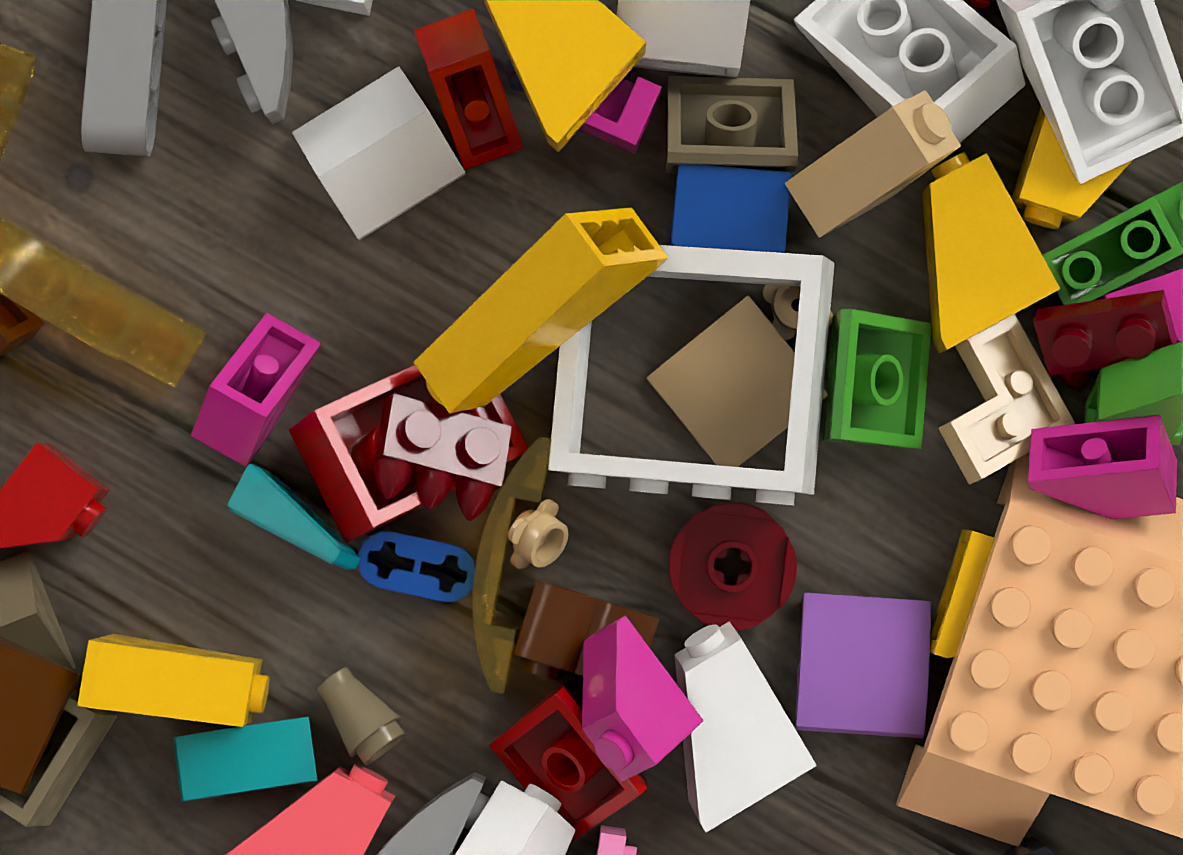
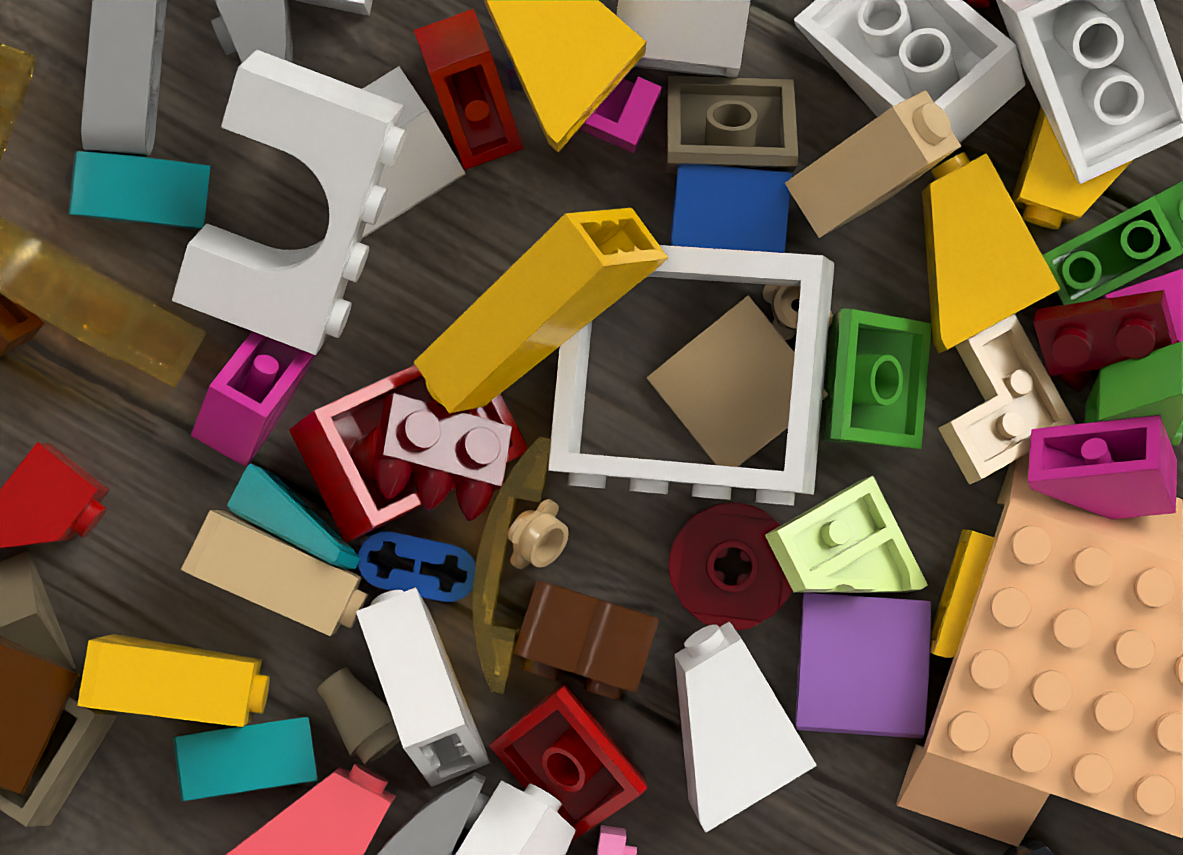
dark pink slope [582,615,704,782] -> none
none -> teal slope [68,151,210,230]
none -> white arch [172,50,406,355]
none -> tan slope [181,510,368,636]
none -> white slope [356,587,490,787]
none -> yellowish green wing [765,476,928,593]

